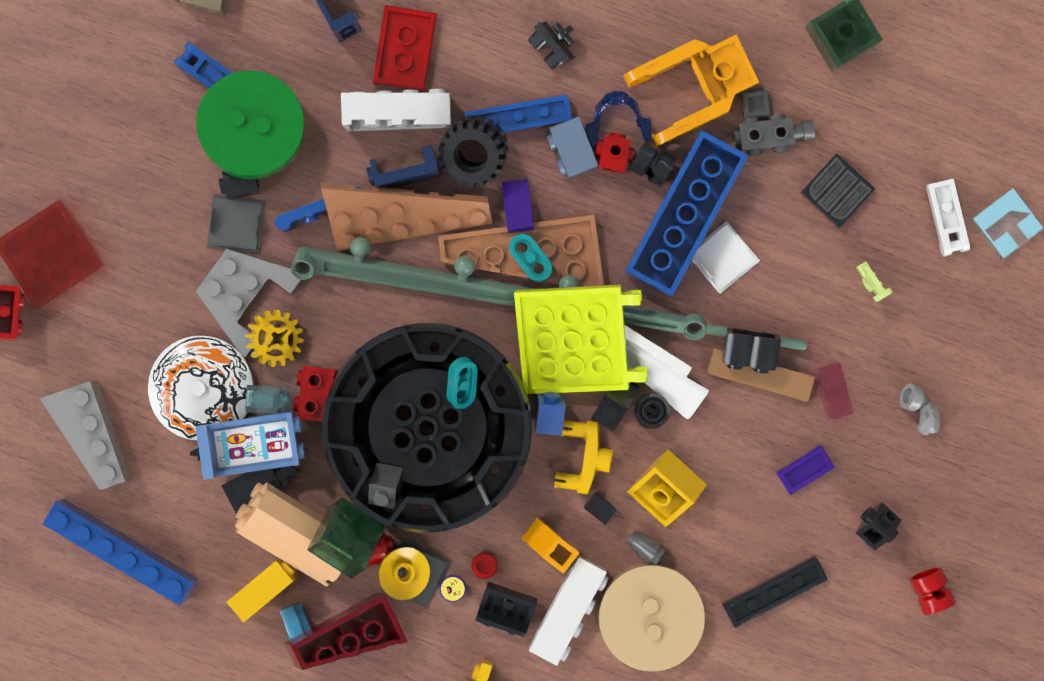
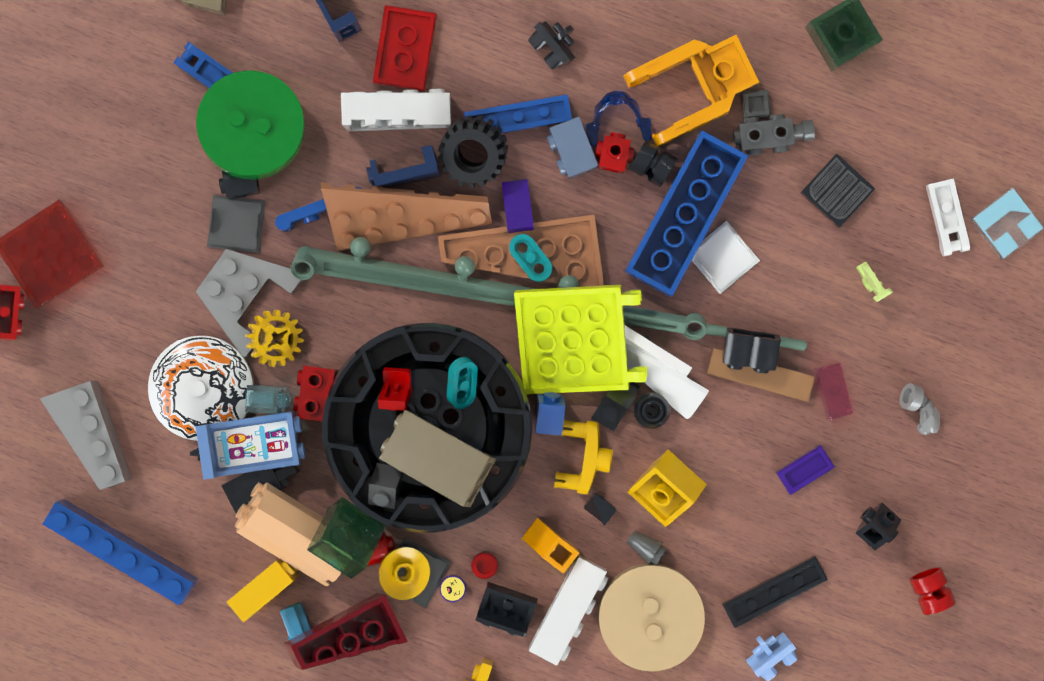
none -> red bracket [378,368,412,411]
none -> dark tan panel [379,410,496,507]
none -> light blue hips [746,632,797,681]

